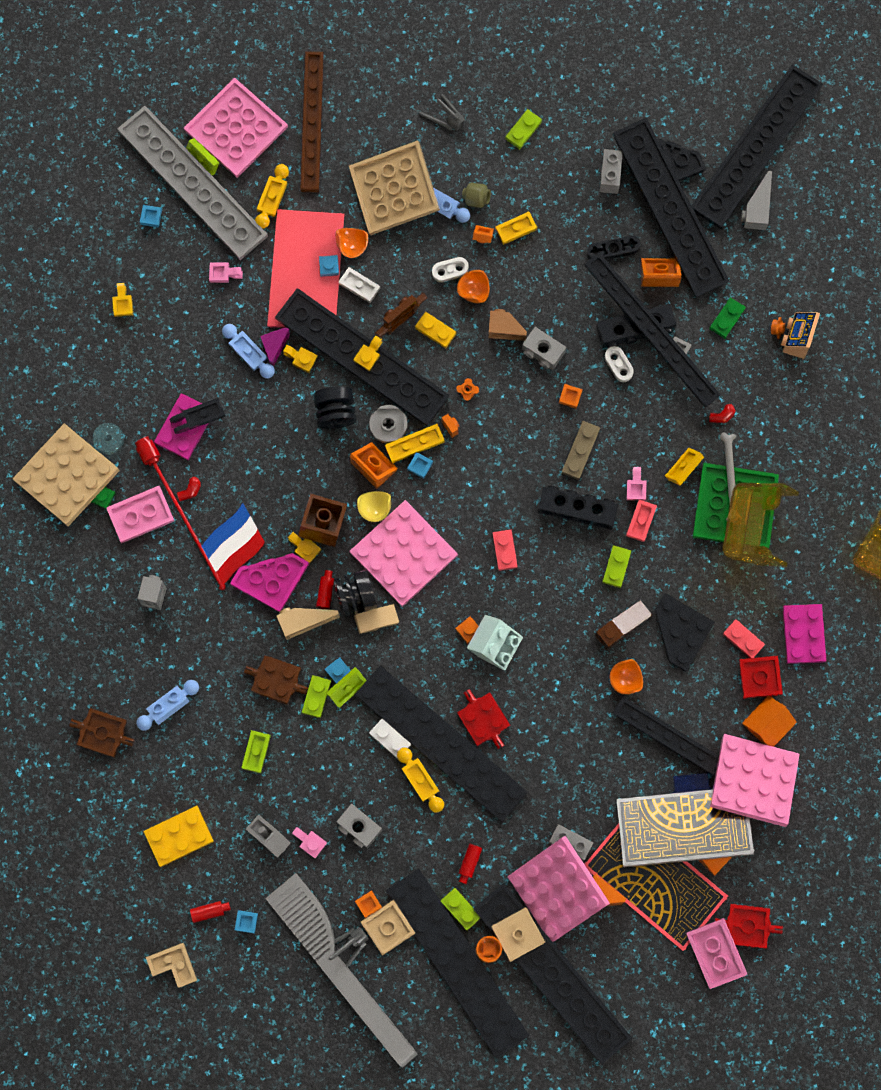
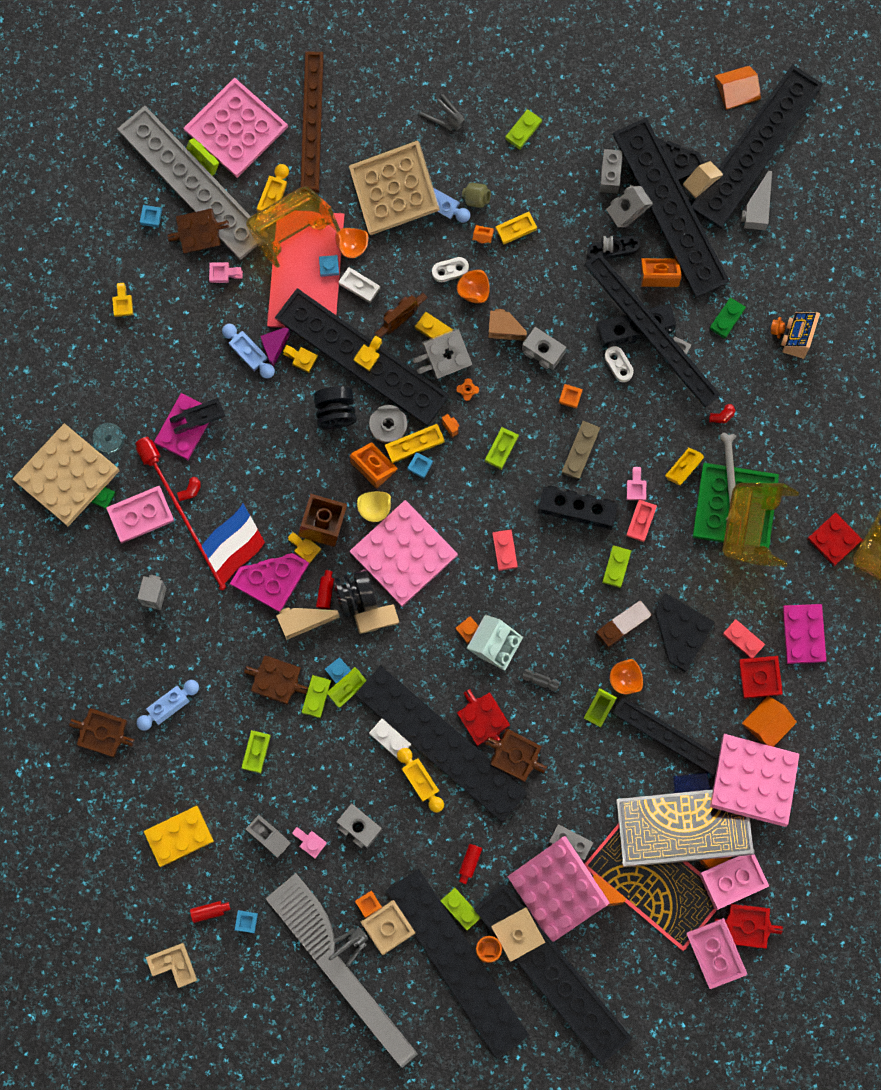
none -> reddish brown plate [167,208,230,253]
none -> clear yellow windscreen [246,187,340,268]
none -> light grey hinge [413,329,472,379]
none -> lime plate [485,427,519,470]
none -> reddish brown plate [485,729,547,781]
none -> dark grey axle [522,669,560,691]
none -> lime slope [584,688,617,727]
none -> light grey bush [603,236,613,253]
none -> light grey brick [606,186,653,227]
none -> tan slope [683,161,723,198]
none -> bright pink plate [699,854,769,910]
none -> orange slope [714,66,761,110]
none -> red plate [808,512,863,566]

